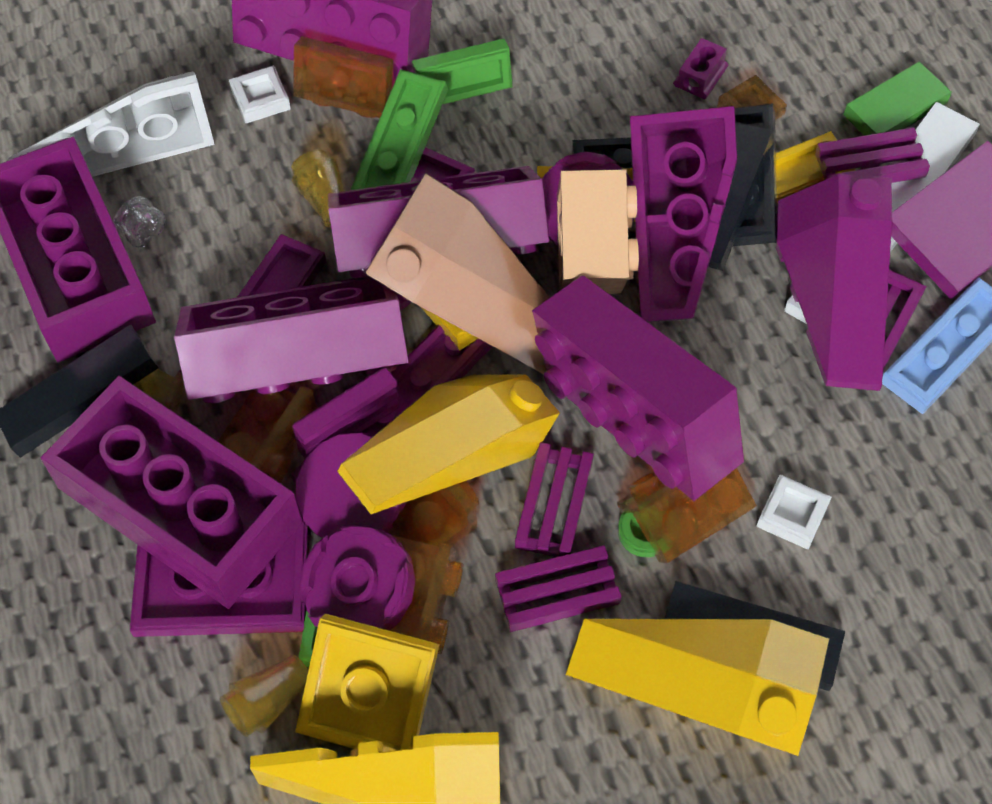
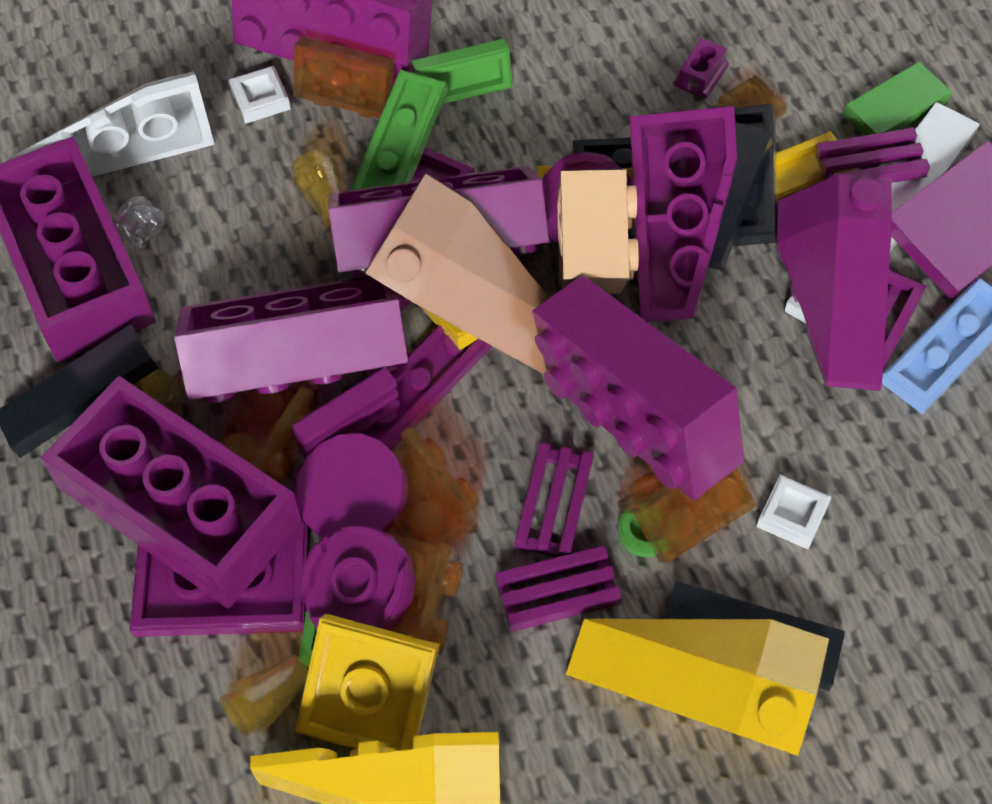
magenta tile [237,234,326,298] -> none
yellow wedge [337,374,560,514] -> none

